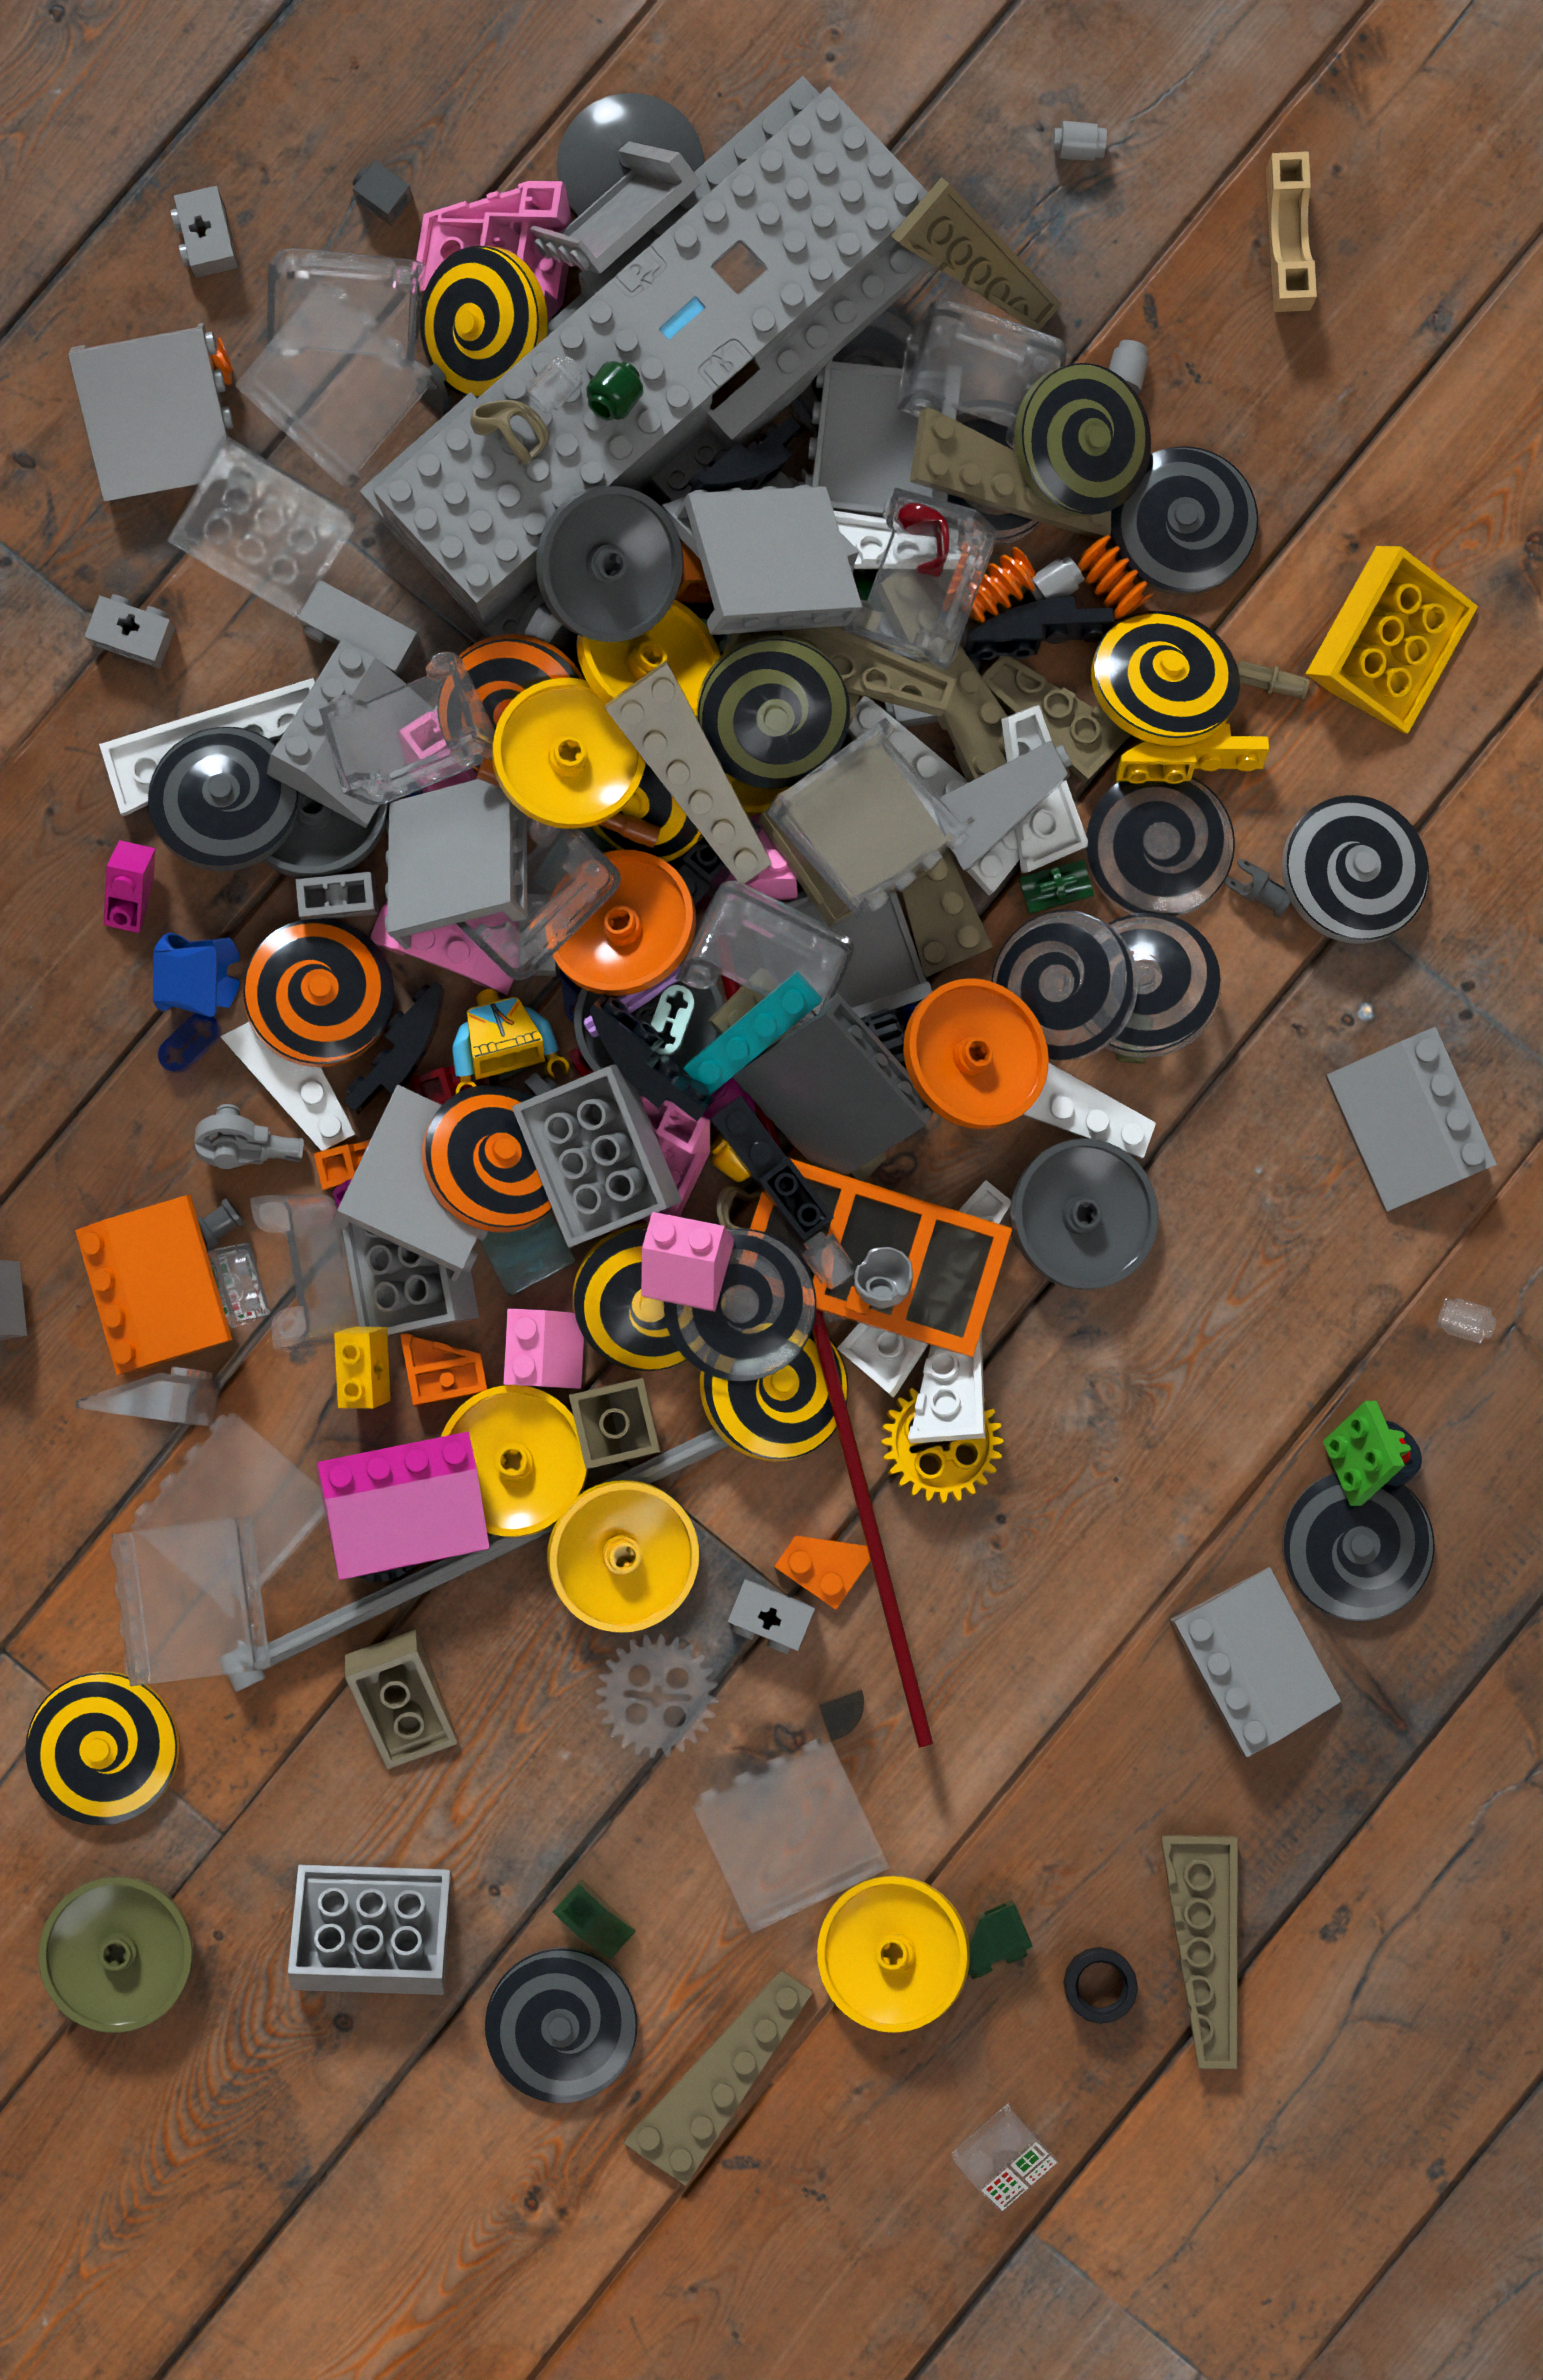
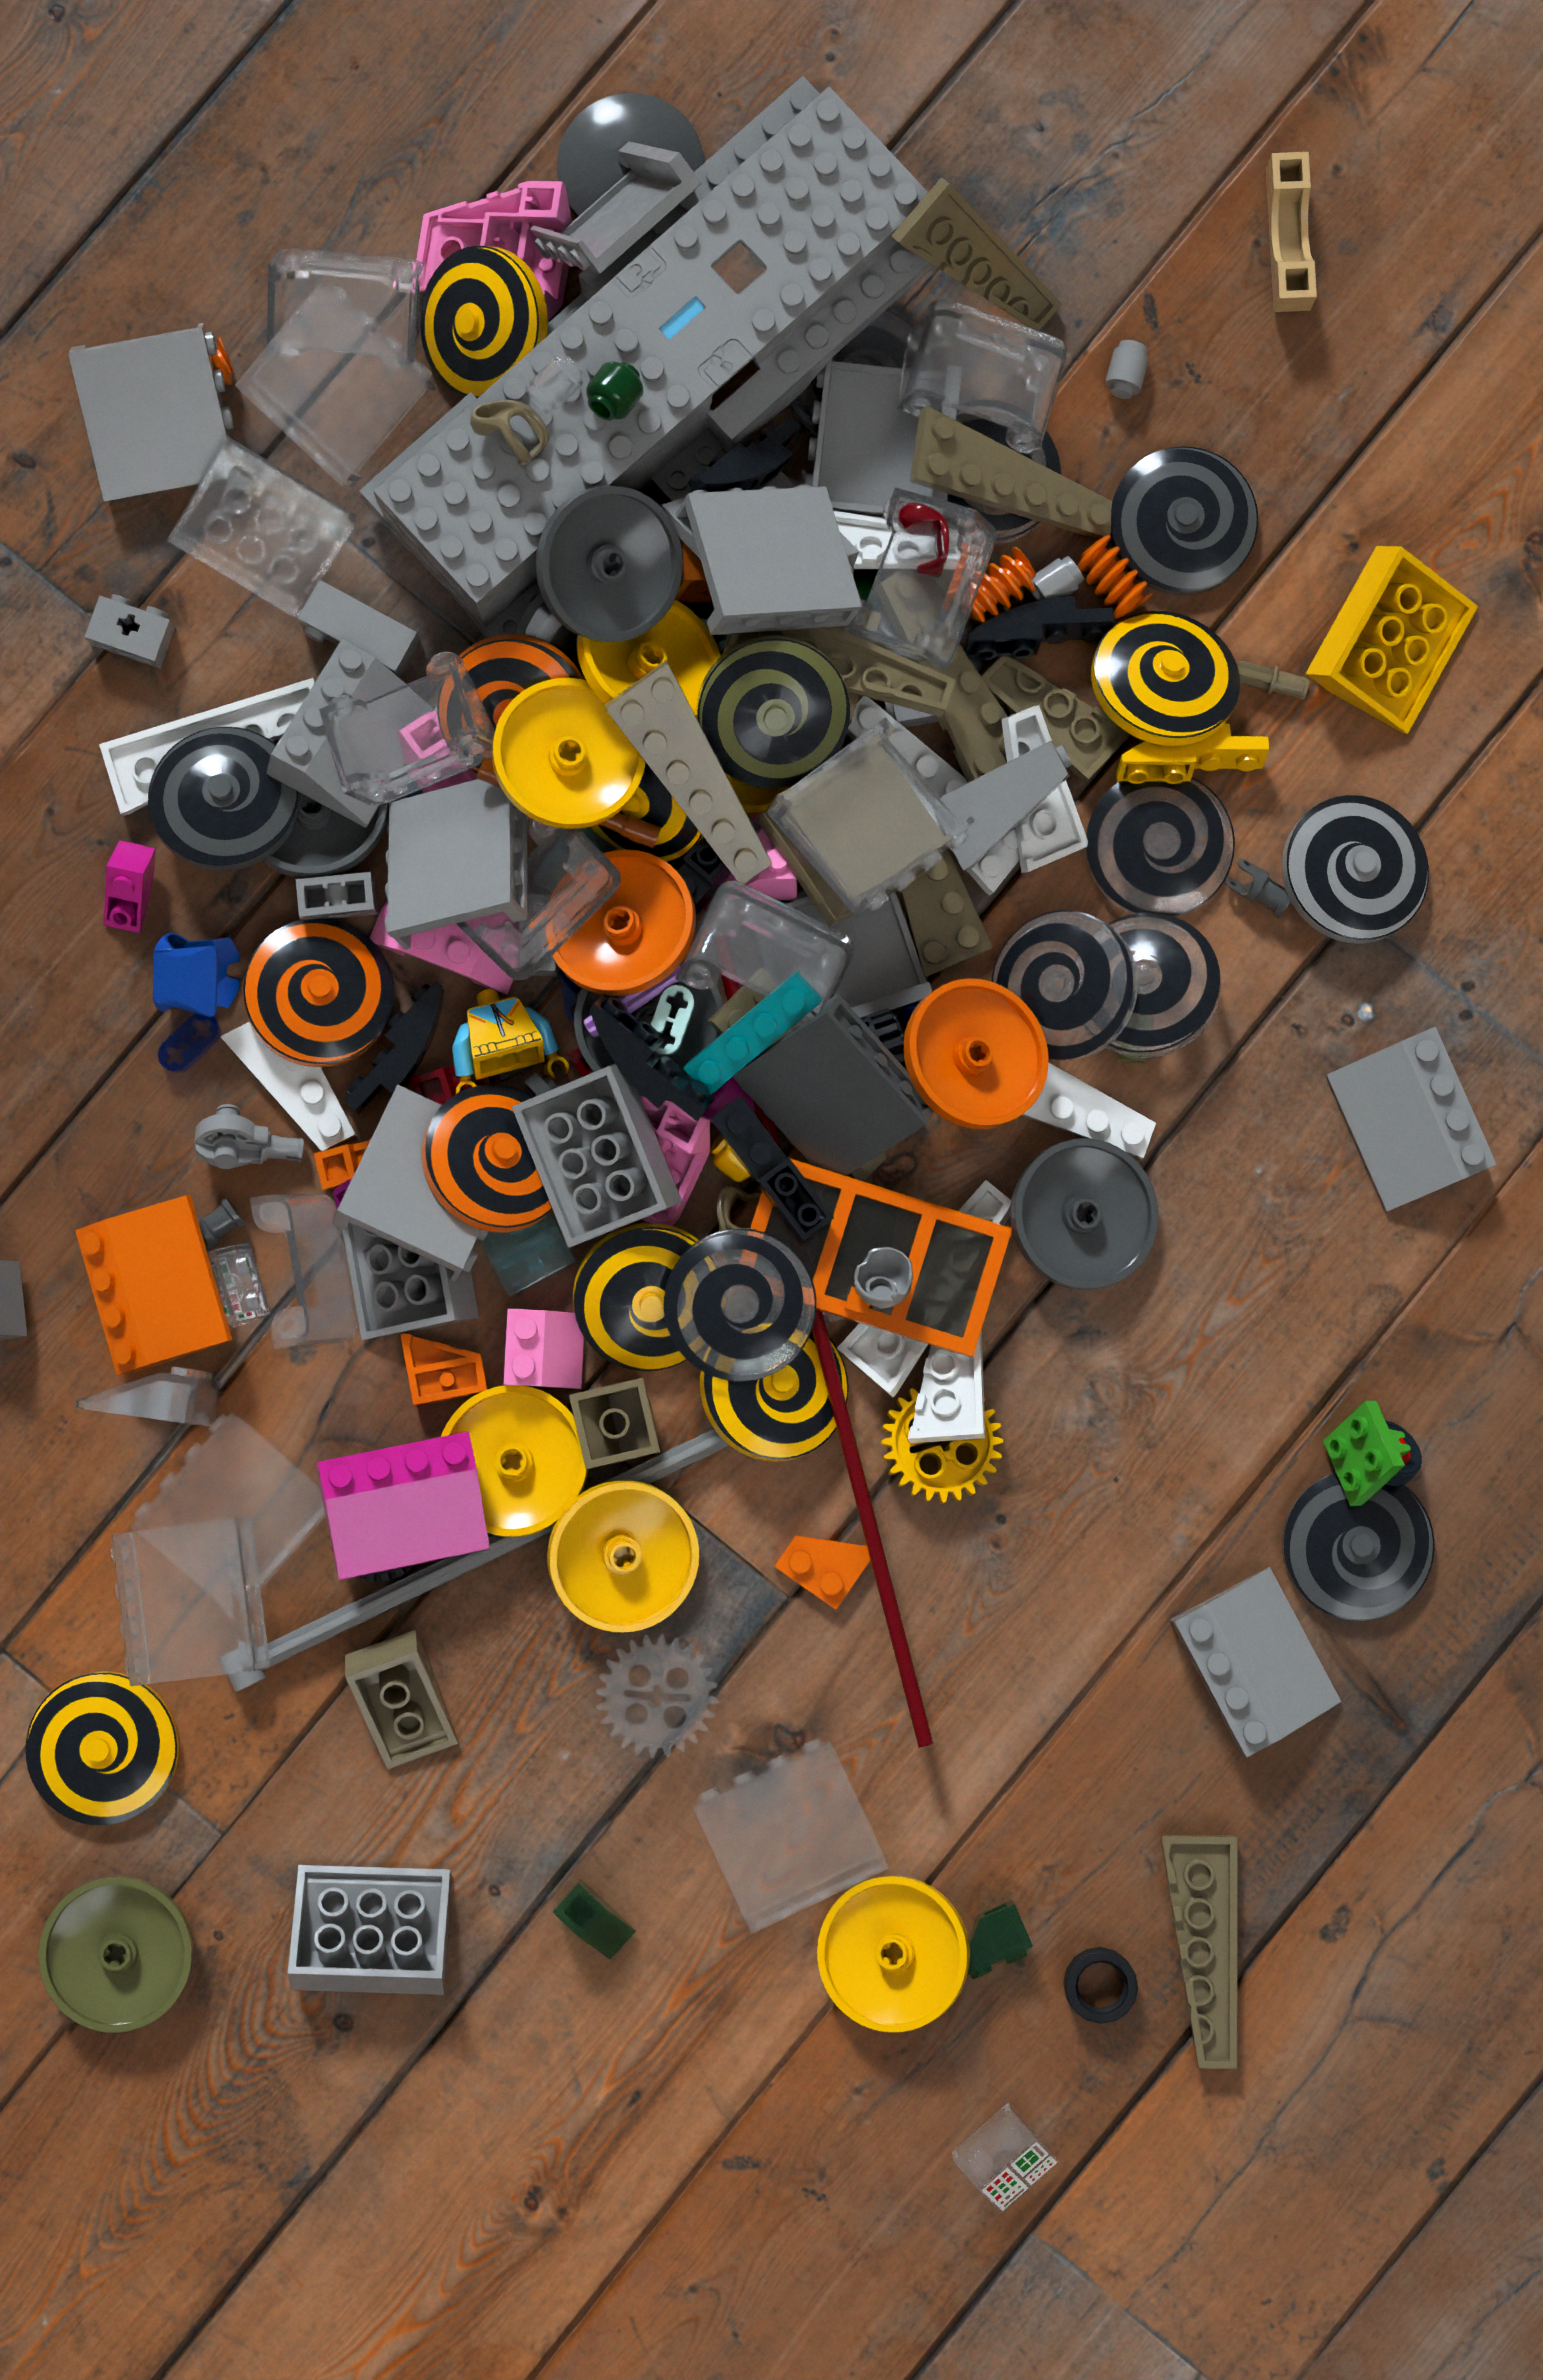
light grey brick [170,186,239,278] -> none
yellow brick [334,1327,391,1409] -> none
dark grey brick [352,159,413,227] -> none
dark grey tile [416,363,452,417] -> none
dish [485,1947,638,2103] -> none
dark tan wing [623,1969,813,2186] -> none
bright pink slope [641,1212,735,1312] -> none
light grey brick [728,1579,815,1654] -> none
clear brick [801,1231,855,1290] -> none
clear smoke brick [818,1688,864,1741] -> none
dish [1014,363,1151,516] -> none
dark green hips [1019,860,1094,915] -> none
light grey brick [1052,121,1107,161] -> none
clear brick [1437,1298,1496,1344] -> none

